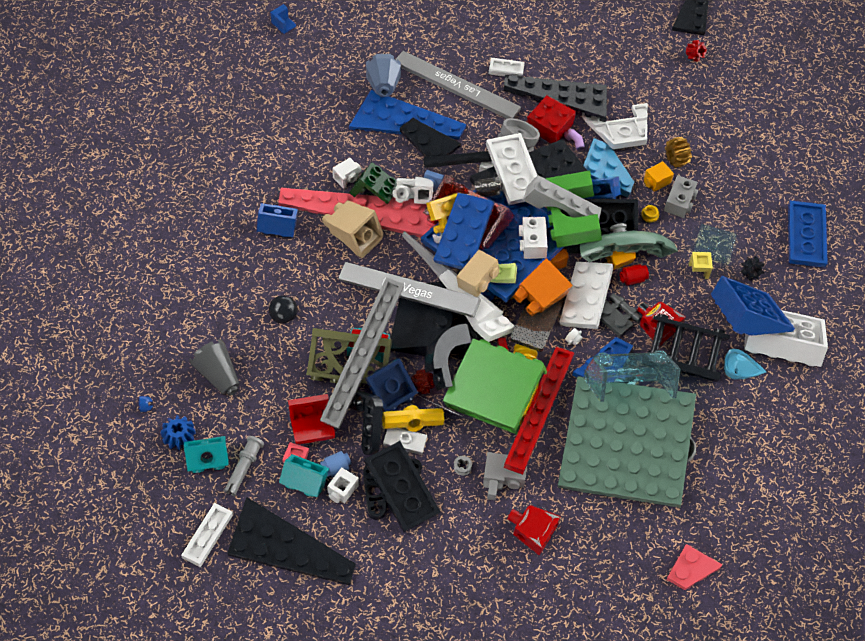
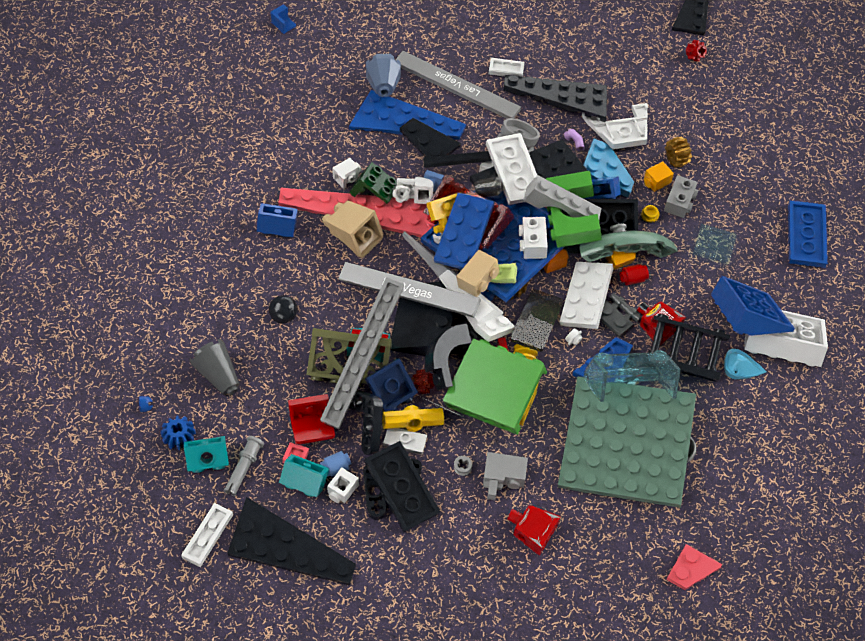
red plate [504,347,574,475] -> none
orange hips [513,258,573,316] -> none
red brick [527,95,576,143] -> none
light yellow panel [689,252,713,279] -> none
black gear [741,256,765,280] -> none

